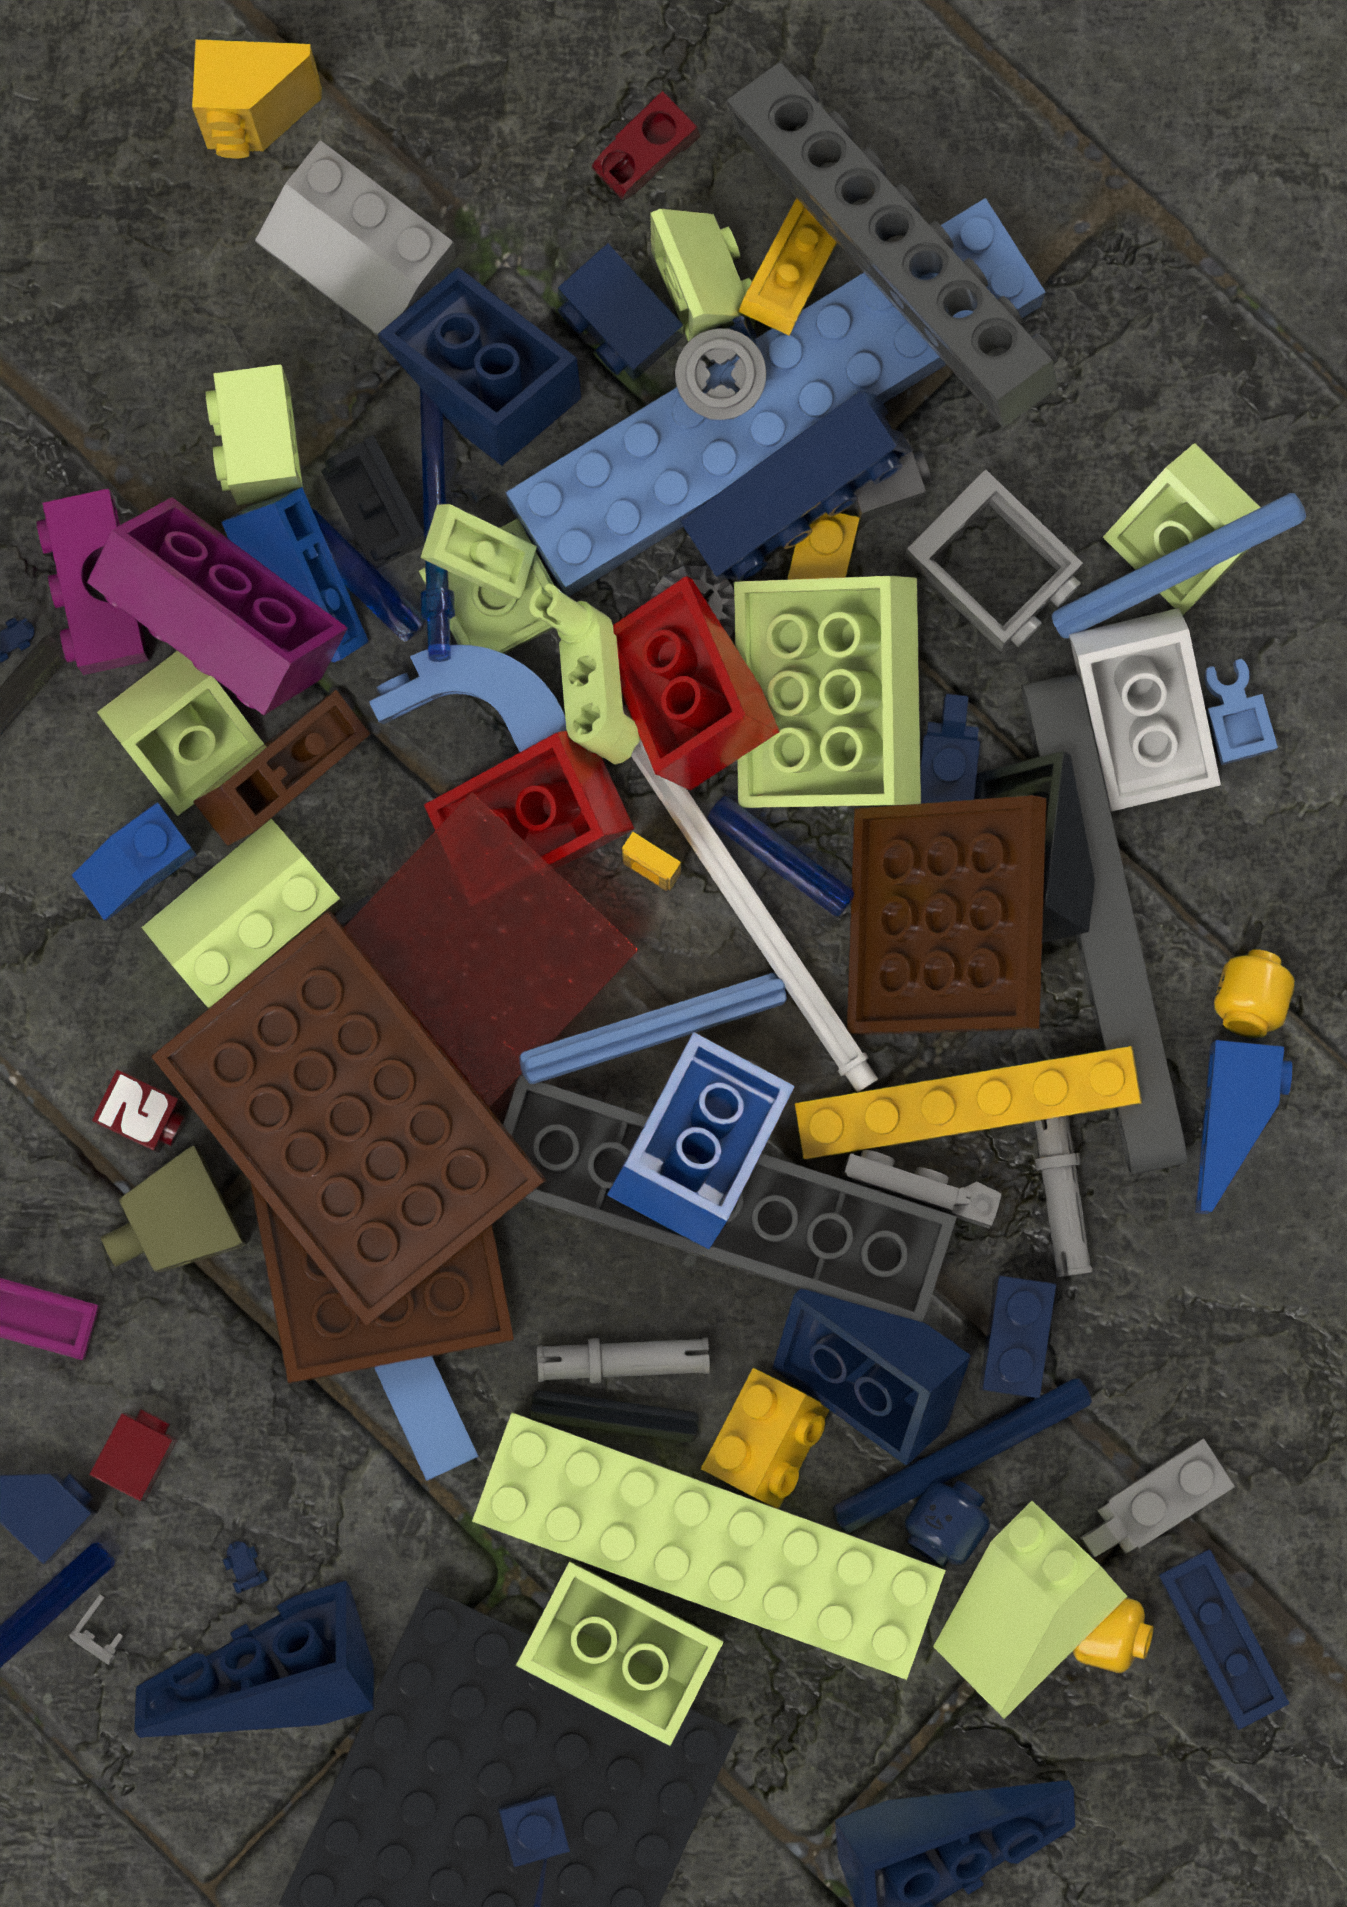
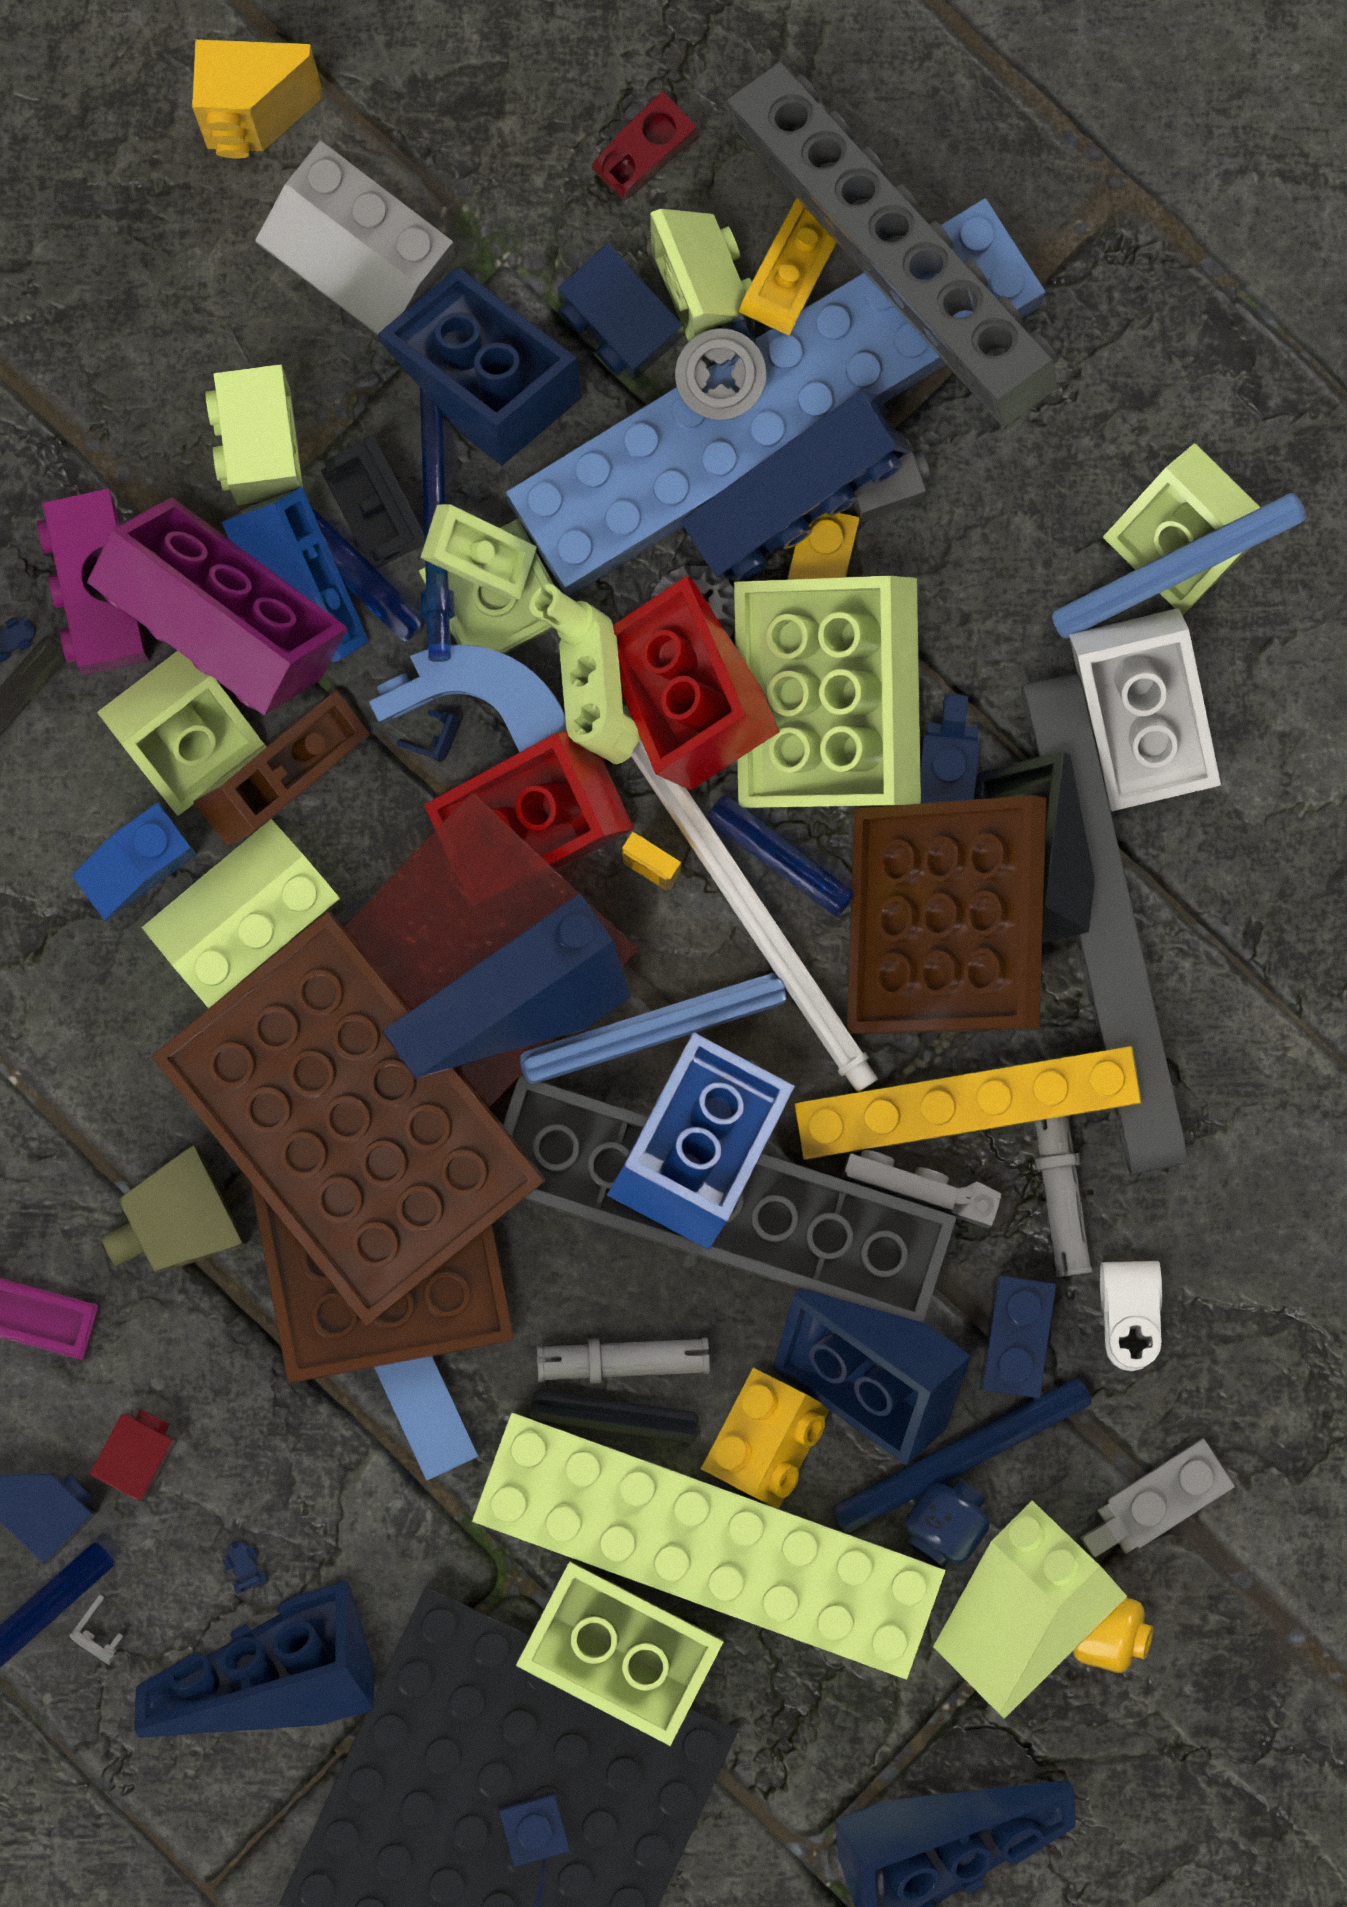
brick [92,1070,186,1153] -> none
light grey window [904,469,1083,651] -> none
dark blue plate [1157,1549,1290,1730] -> none
blue slope [1195,1040,1292,1214] -> none
medium blue plate [1204,659,1278,765] -> none
yellow head [1214,950,1294,1038] -> none
none -> dark blue wedge [381,893,631,1079]
none -> dark blue piece [396,709,461,762]
none -> white piece [1100,1261,1162,1371]

